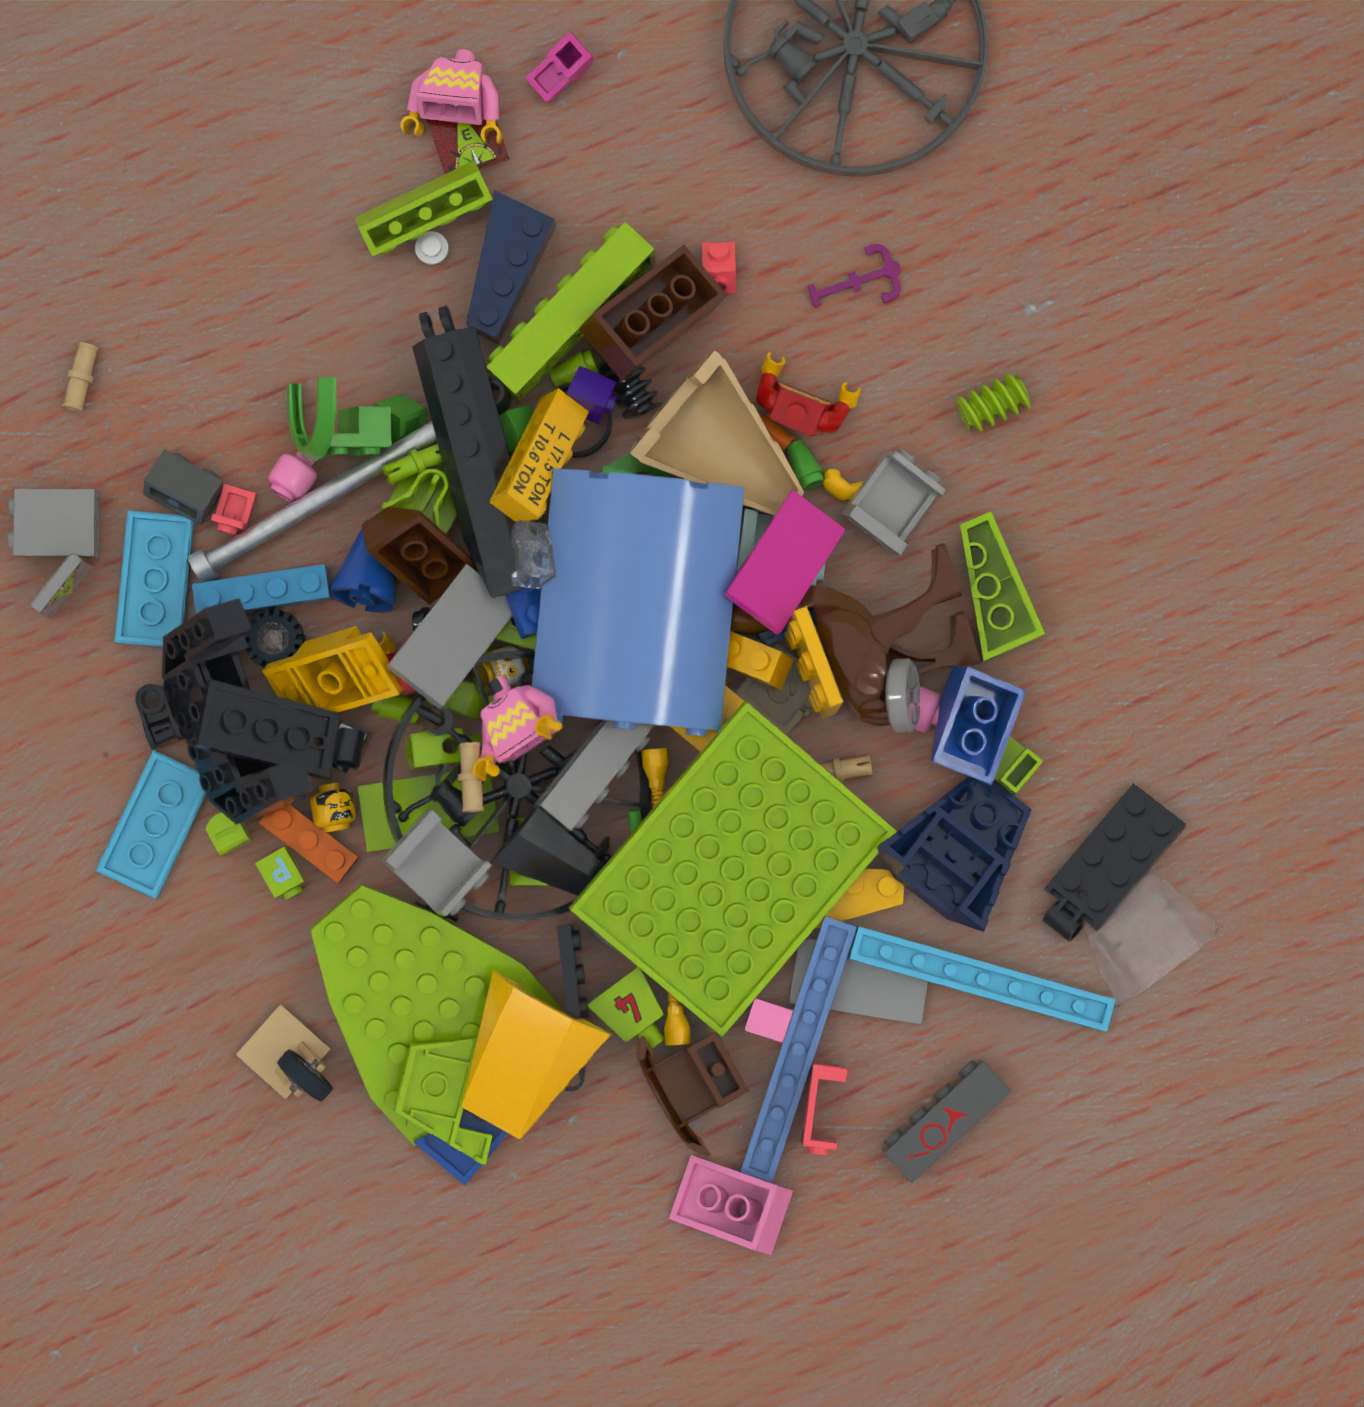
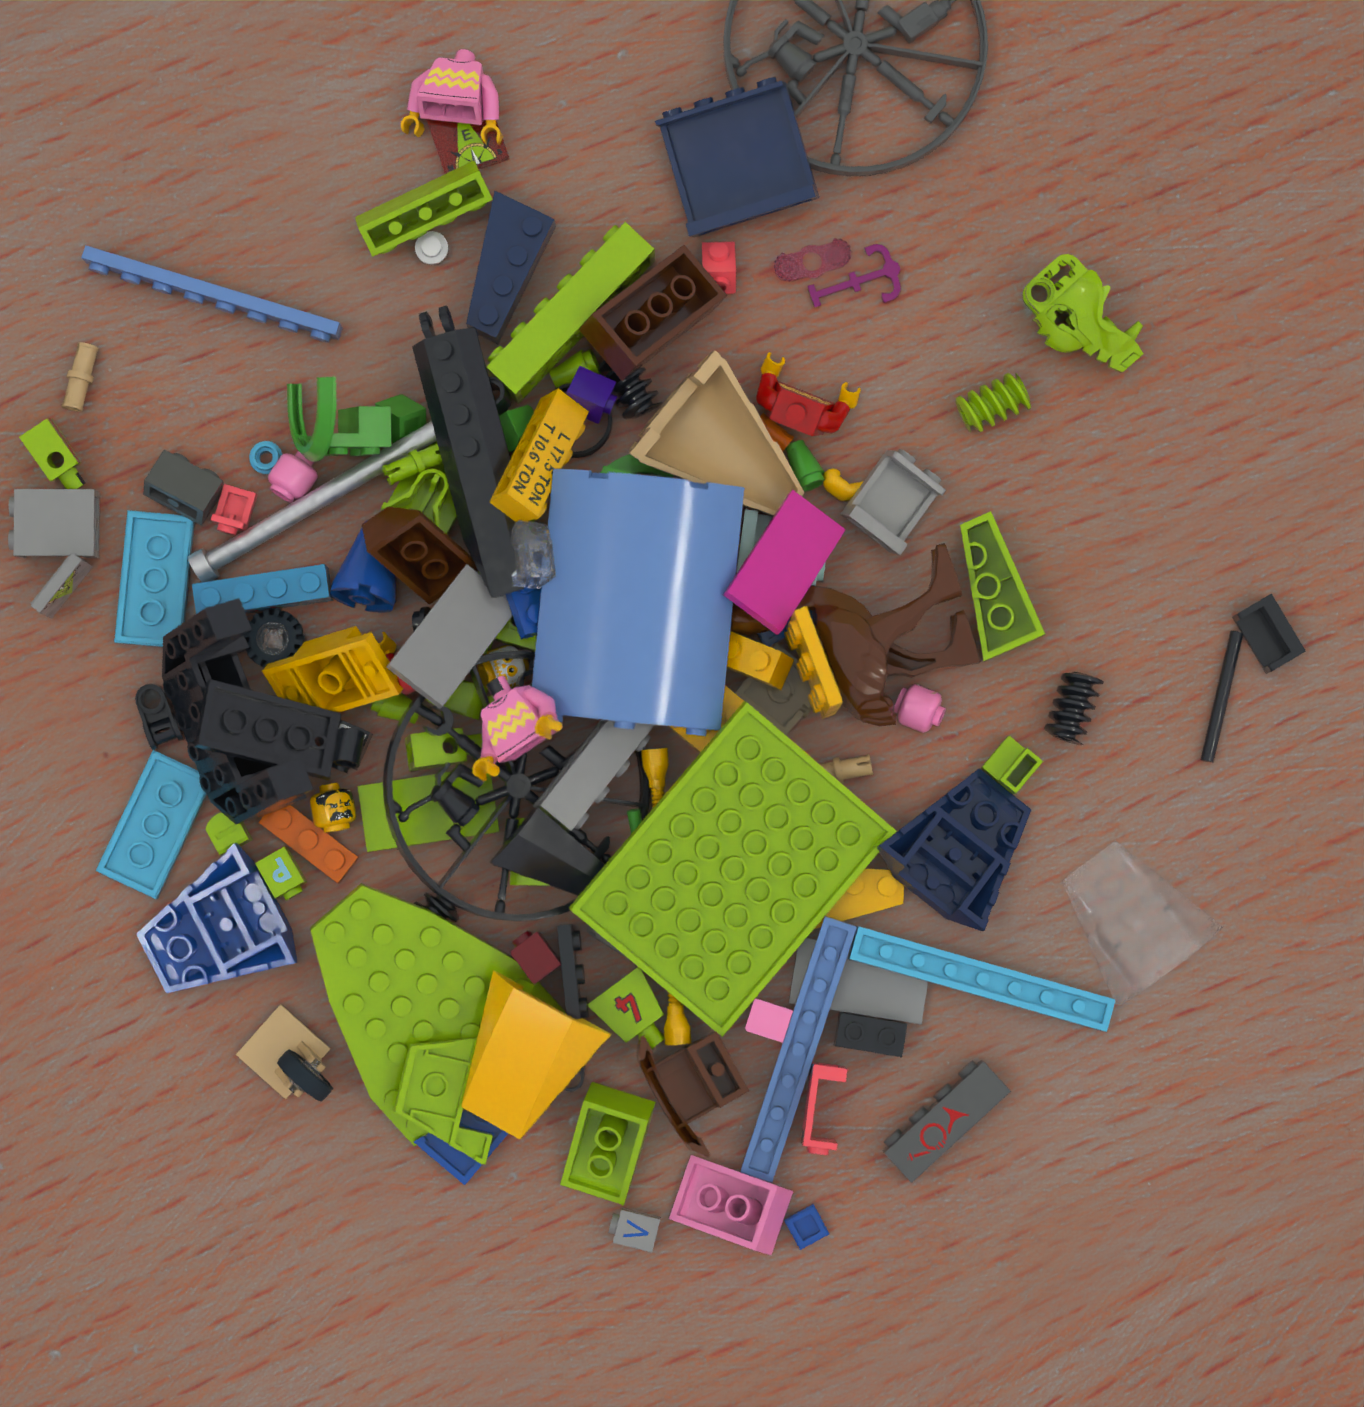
light grey panel [380,810,492,916] -> none
tan pin [458,742,484,813] -> none
dark pink brick [525,32,594,103] -> none
light grey wheel [886,658,921,733] -> none
blue slope [931,666,1026,785] -> none
black hinge [1043,783,1186,942] -> none
none -> lime torso [19,418,86,489]
none -> medium blue plate [82,245,343,343]
none -> blue wedge [136,843,298,994]
none -> medium azure plate [249,441,282,475]
none -> dark red brick [510,930,561,985]
none -> lime slope [560,1082,656,1205]
none -> light grey brick [608,1207,661,1253]
none -> dark blue panel [655,77,820,237]
none -> clear pink piece [774,238,852,282]
none -> blue tile [784,1204,829,1250]
none -> black brick [834,1012,908,1057]
none -> lime animal [1022,254,1144,373]
none -> black piece [1044,672,1104,745]
none -> black bar [1200,630,1244,763]
none -> black panel [1232,594,1306,674]

